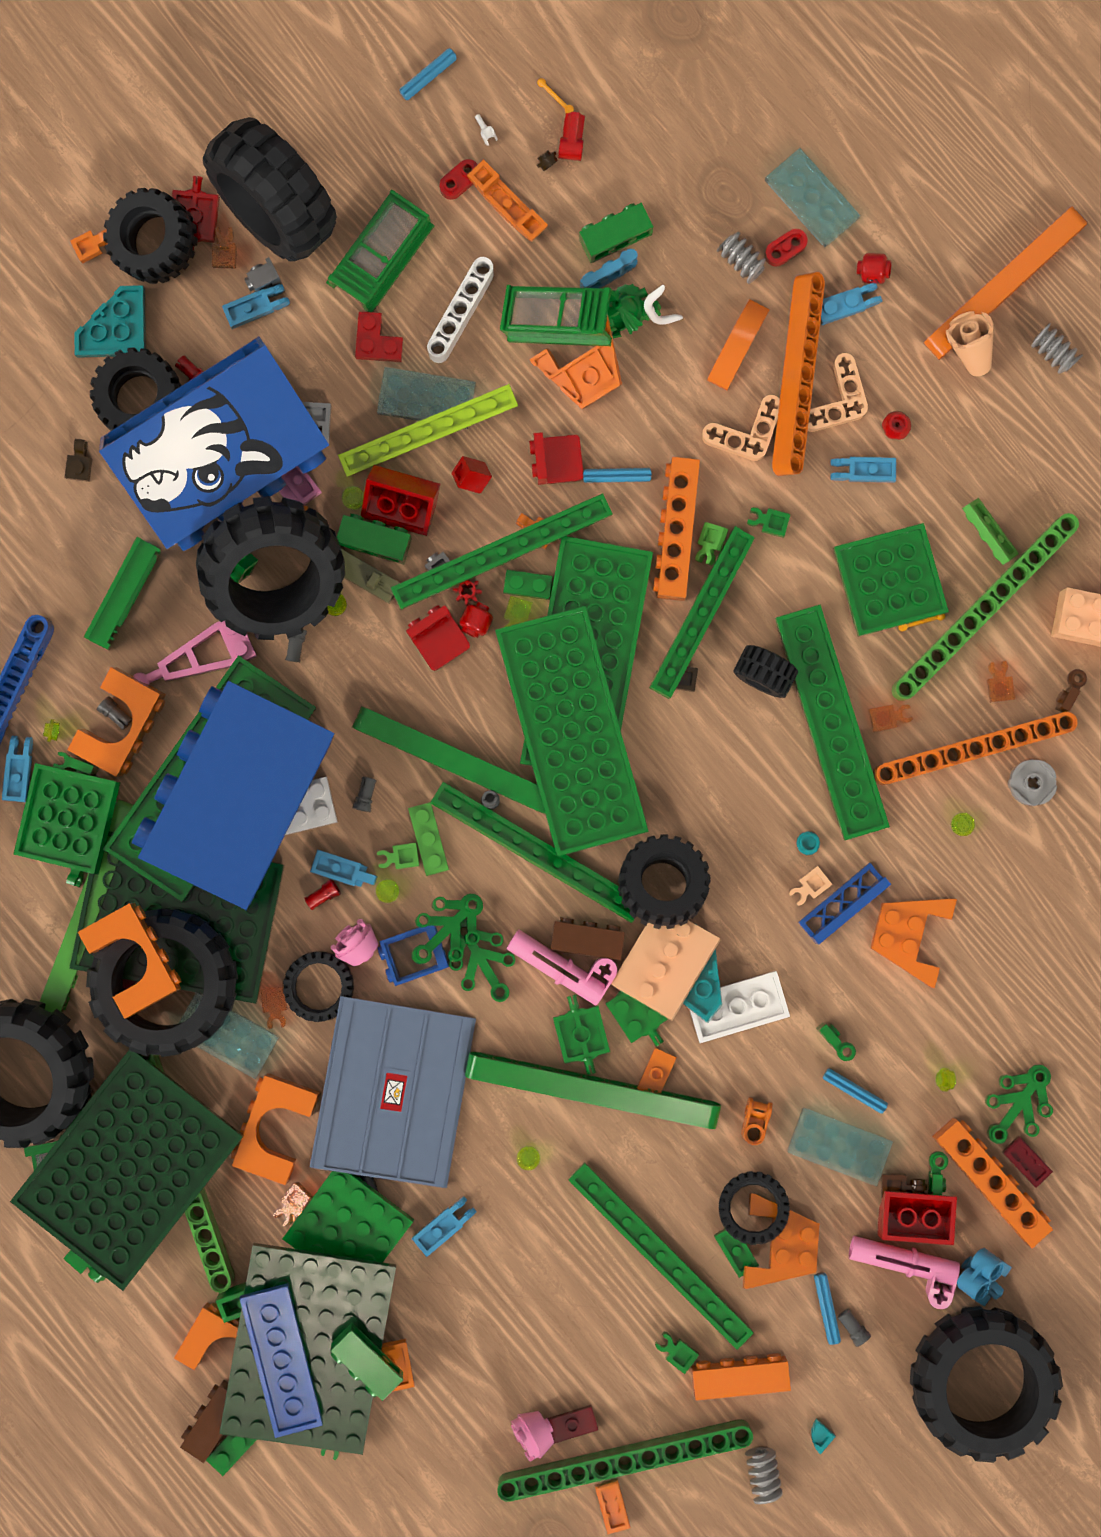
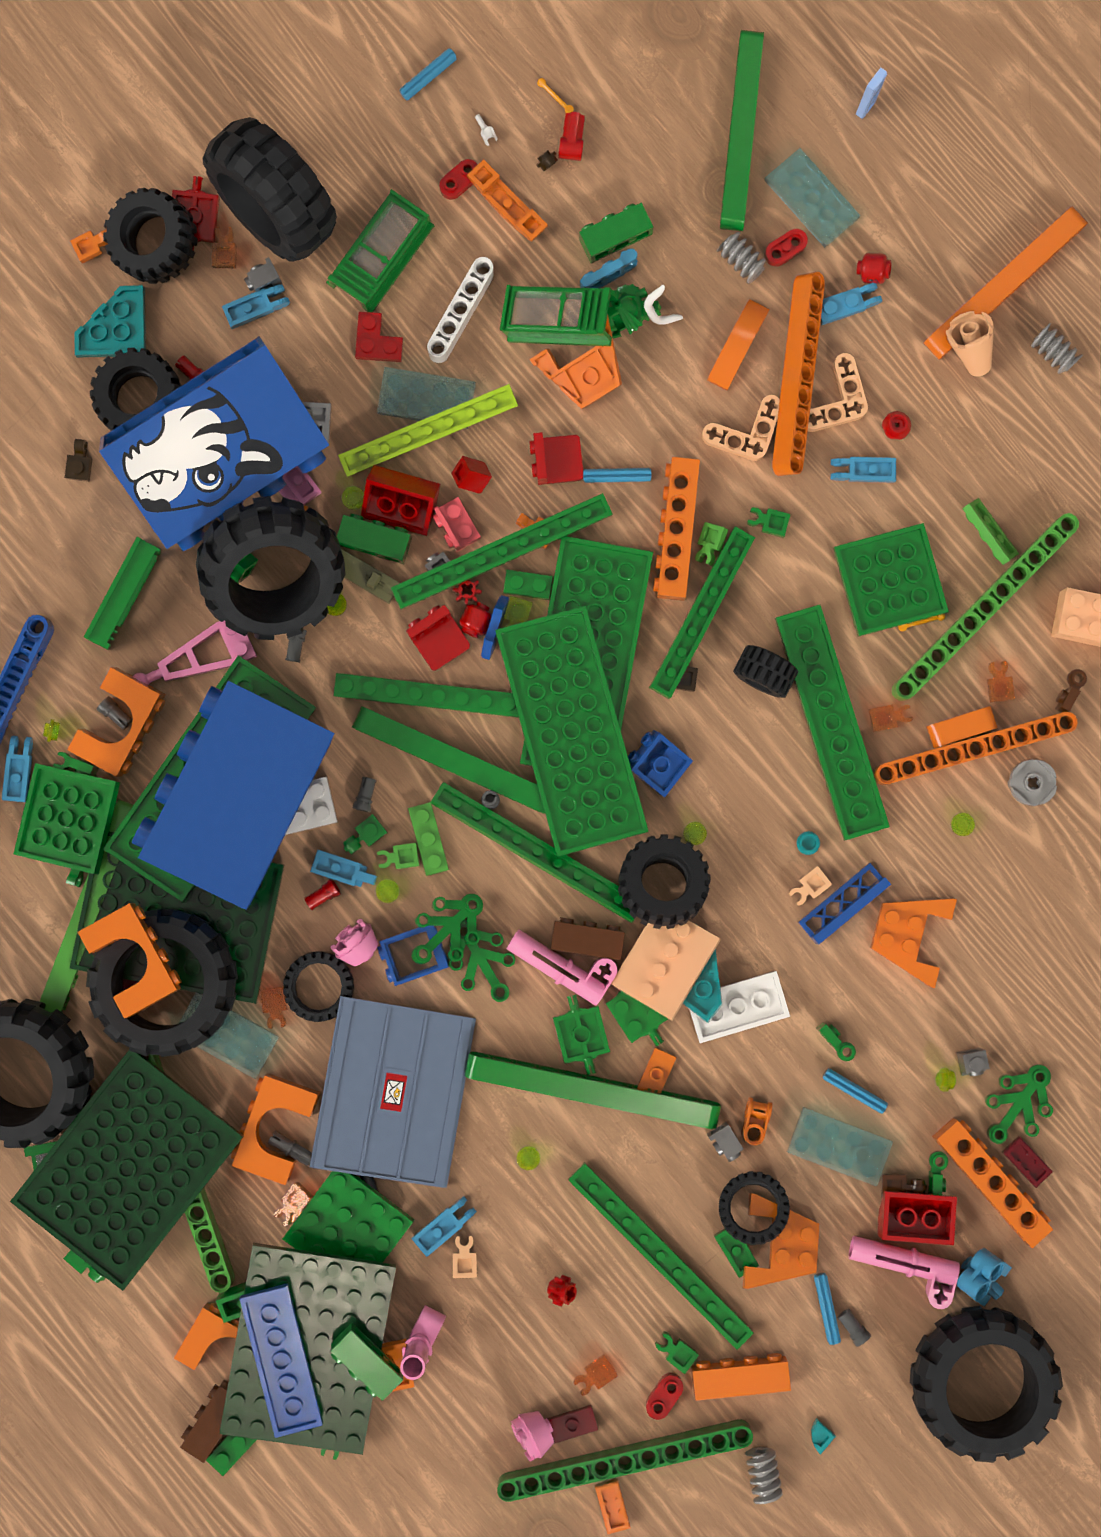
none -> dark grey axle [268,1130,312,1166]
none -> green plate [333,673,519,718]
none -> green plate [343,814,388,855]
none -> bright pink piece [400,1305,446,1380]
none -> coral bracket [432,497,481,552]
none -> light nougat plate [453,1236,477,1278]
none -> blue tile [481,595,509,660]
none -> red gear [547,1275,577,1307]
none -> clear orange plate [573,1354,618,1396]
none -> blue plate [628,730,693,797]
none -> red plate [646,1373,683,1420]
none -> clear neon green plate [683,822,707,845]
none -> flat silver brick [707,1122,743,1162]
none -> green beam [720,30,764,232]
none -> light blue tile [856,67,887,119]
none -> orange beam [926,706,998,748]
none -> flat silver brick [956,1048,990,1076]

